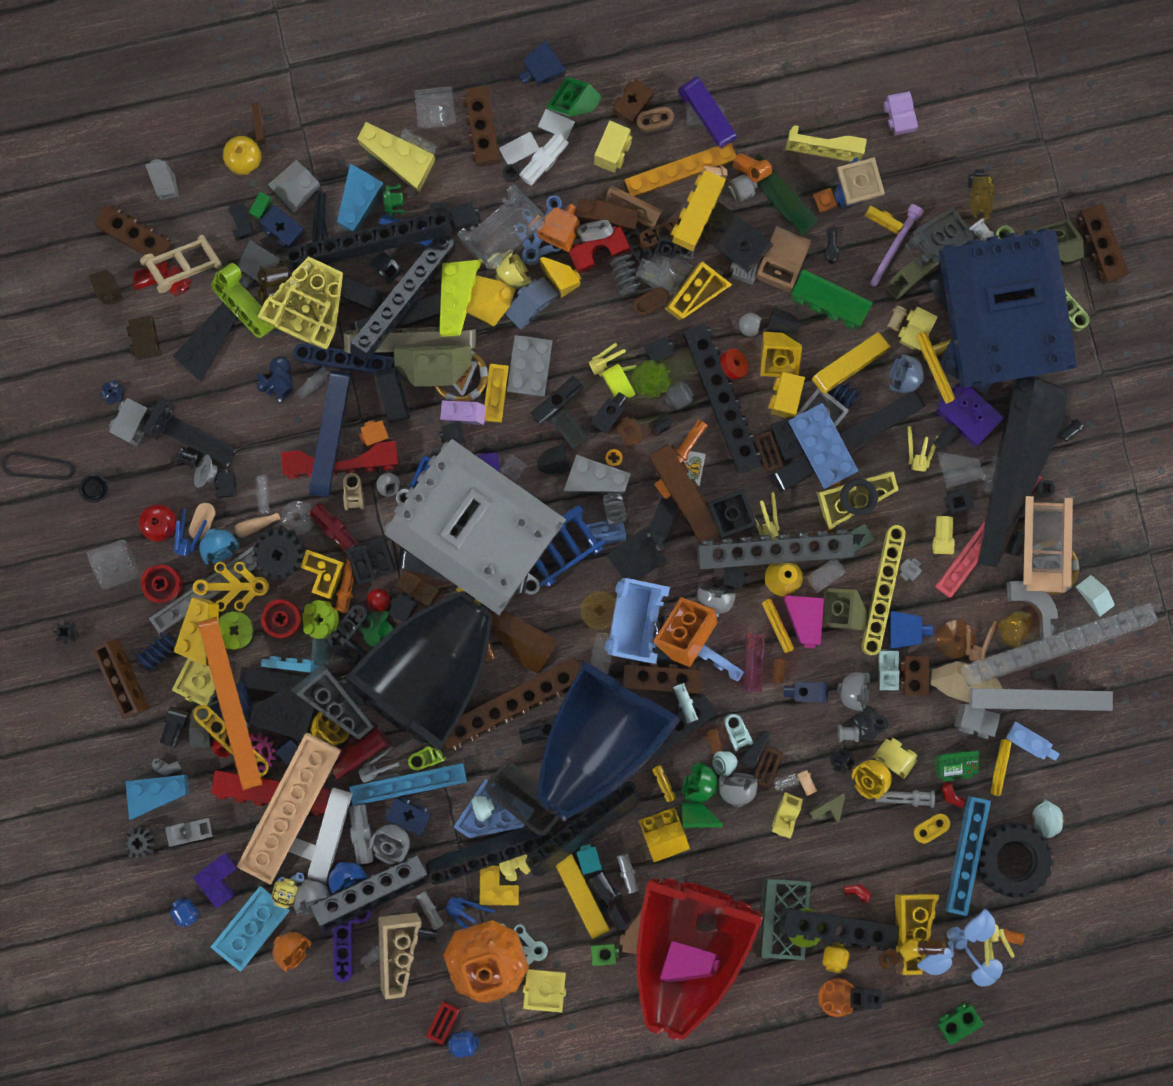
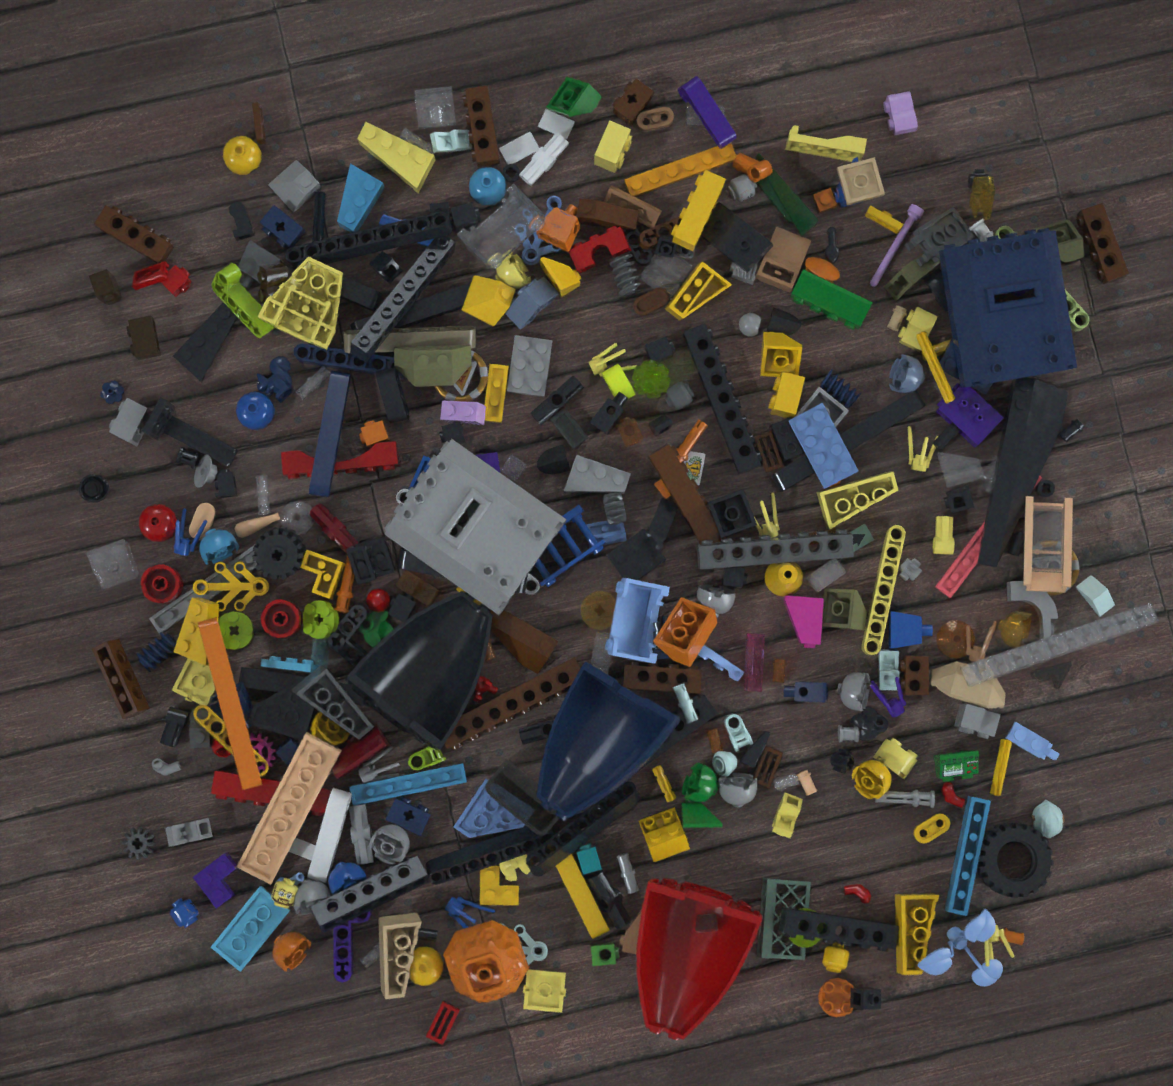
black piece [2,452,74,480] -> none
black gear [53,620,79,645] -> none
dark azure wedge [126,775,190,820] -> none
tan piece [140,235,223,293] -> none
light grey slope [145,159,179,200] -> none
green piece [249,192,274,220] -> none
tan piece [343,473,365,511] -> none
light grey piece [377,473,400,497] -> none
green piece [383,184,405,217] -> none
light grey axle [416,891,444,930] -> none
neon yellow wing [440,260,481,337] -> none
blue head [448,1030,479,1058] -> none
light aqua cone [472,796,495,822] -> none
dark blue torso [518,40,566,87] -> none
light grey beam [577,220,613,242] -> none
light orange bush [605,449,623,467] -> none
clear slope [636,256,676,290] -> none
dark pink slope [660,941,721,983] -> none
light nougat pin [702,166,728,179] -> none
red piece [720,348,748,380] -> none
yellow axle [762,599,794,653] -> none
olive slope [808,793,845,823] -> none
yellow beam [812,332,891,394] -> none
black tyre [840,479,878,516] -> none
reddish brown piece [879,938,945,974] -> none
green brick [935,1002,984,1046] -> none
light grey tile [969,688,1113,711] -> none
none -> blue cylinder [236,392,275,430]
none -> yellow cylinder [409,946,444,986]
none -> light aqua slope [430,130,473,153]
none -> dark azure cylinder [469,167,506,206]
none -> red piece [473,675,498,703]
none -> orange dish [805,257,840,283]
none -> dark purple plant [870,677,907,718]

